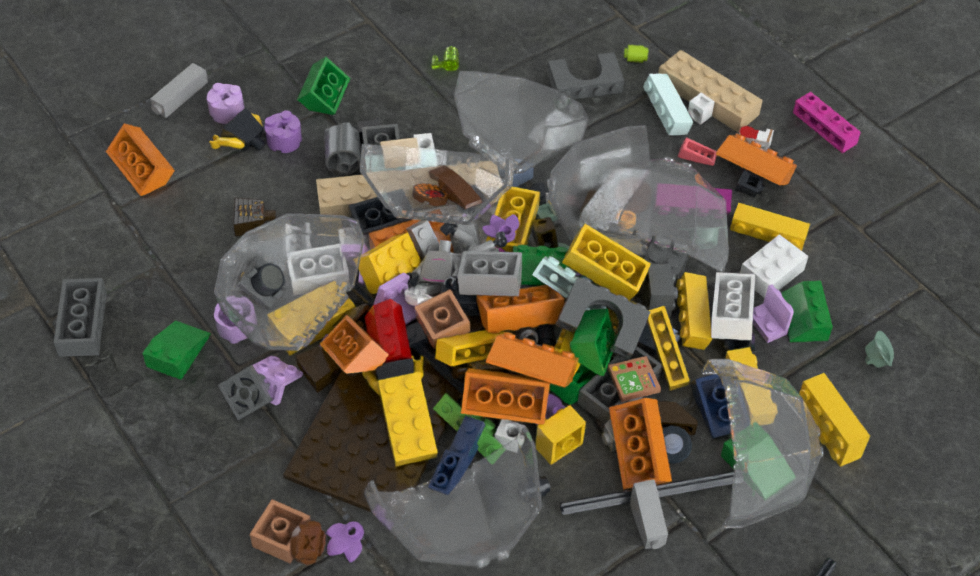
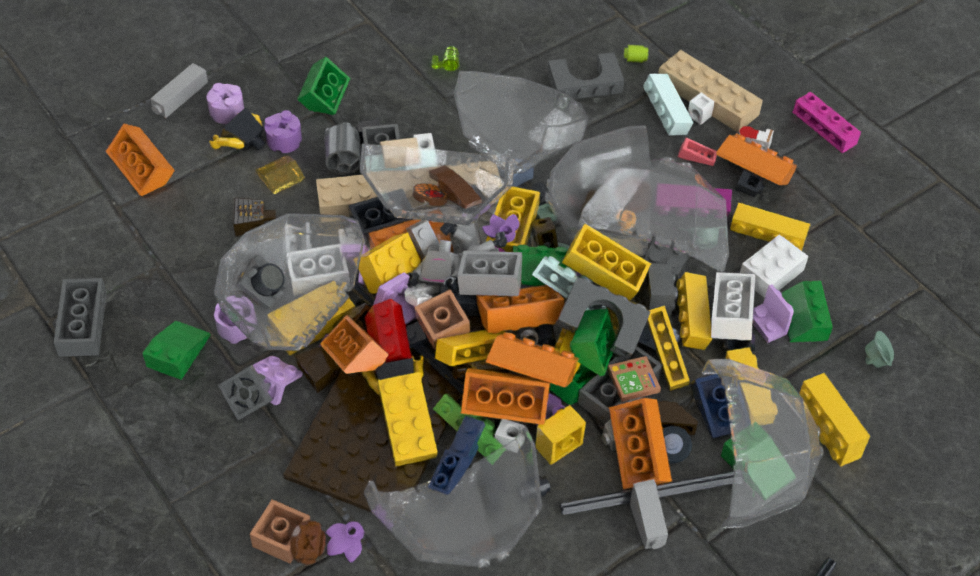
none -> clear yellow slope [256,155,305,194]

